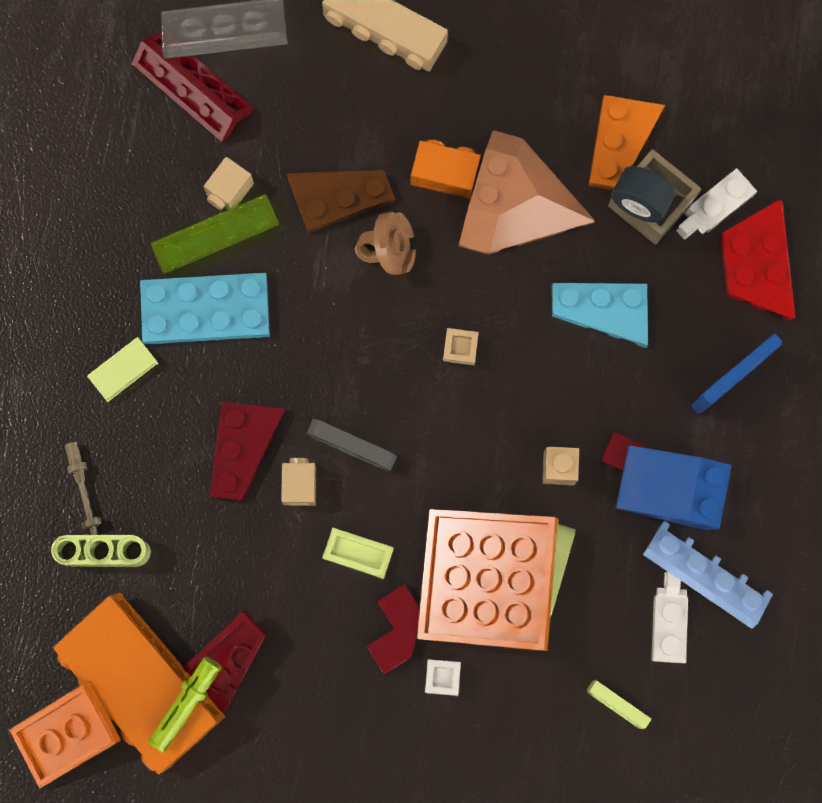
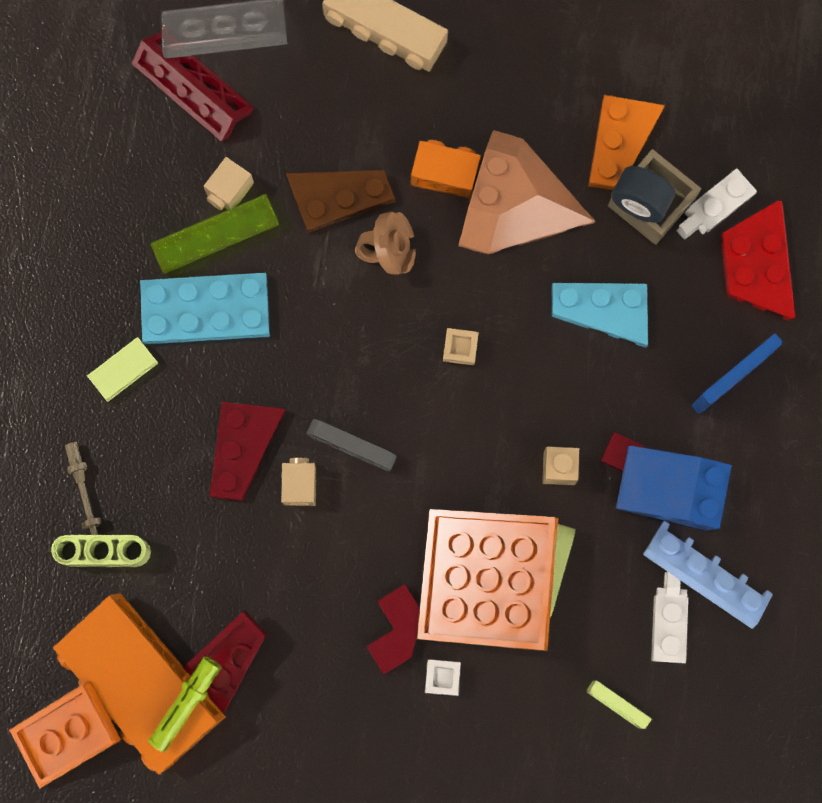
yellowish green tile [322,528,394,579] -> none

